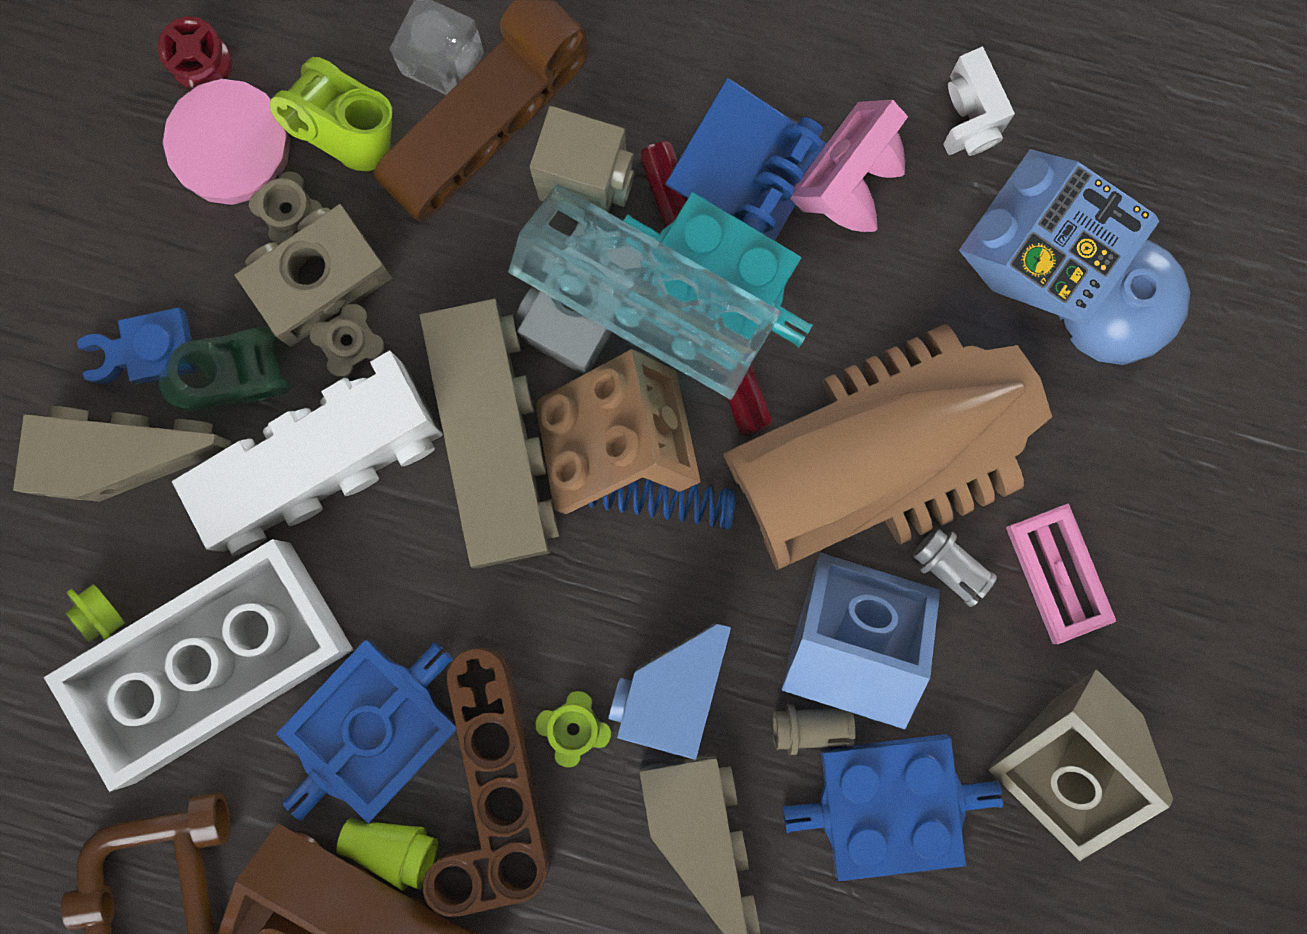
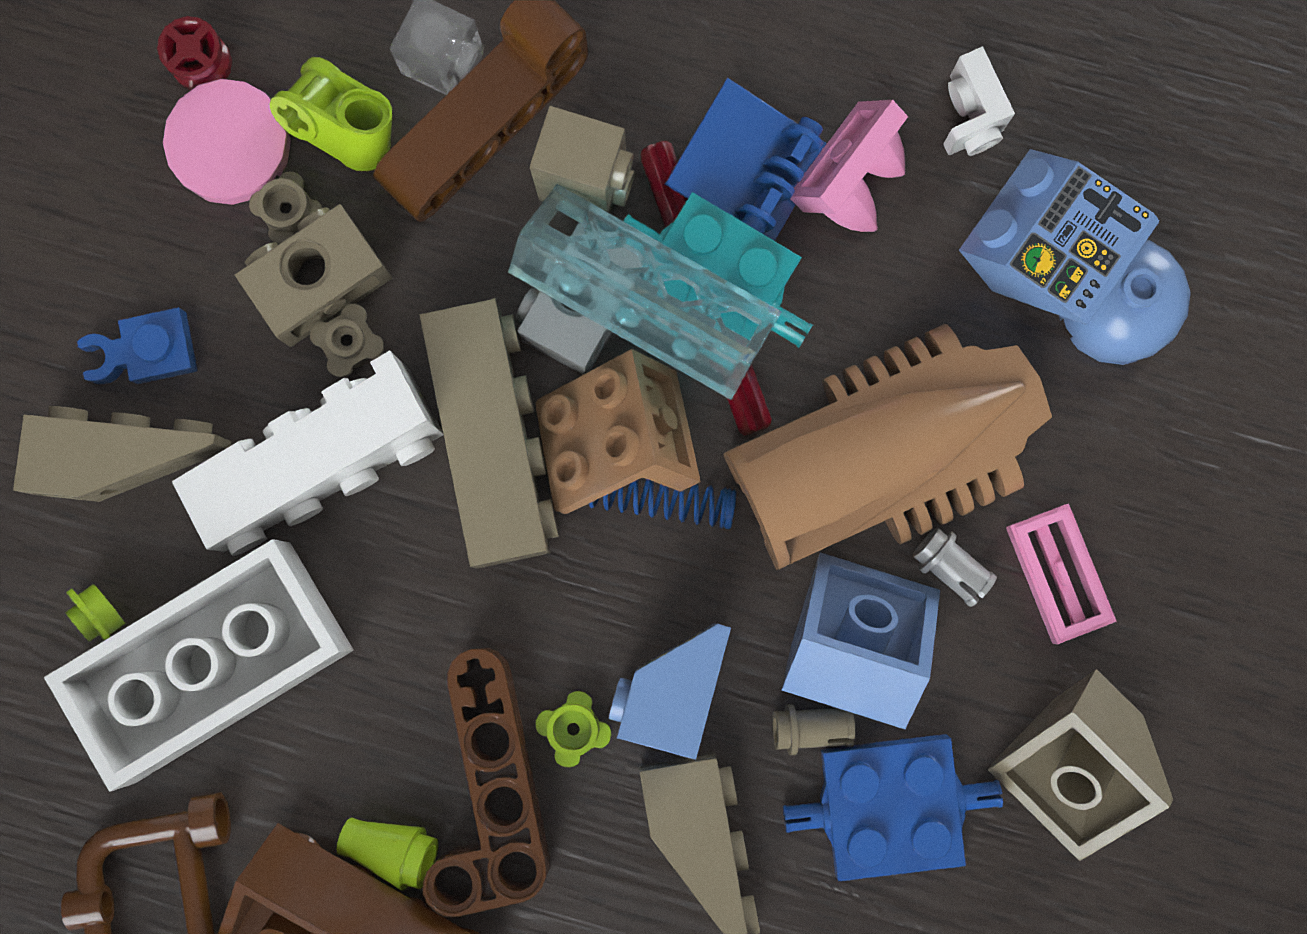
clear green piece [159,327,291,410] -> none
blue plate [276,639,457,823] -> none

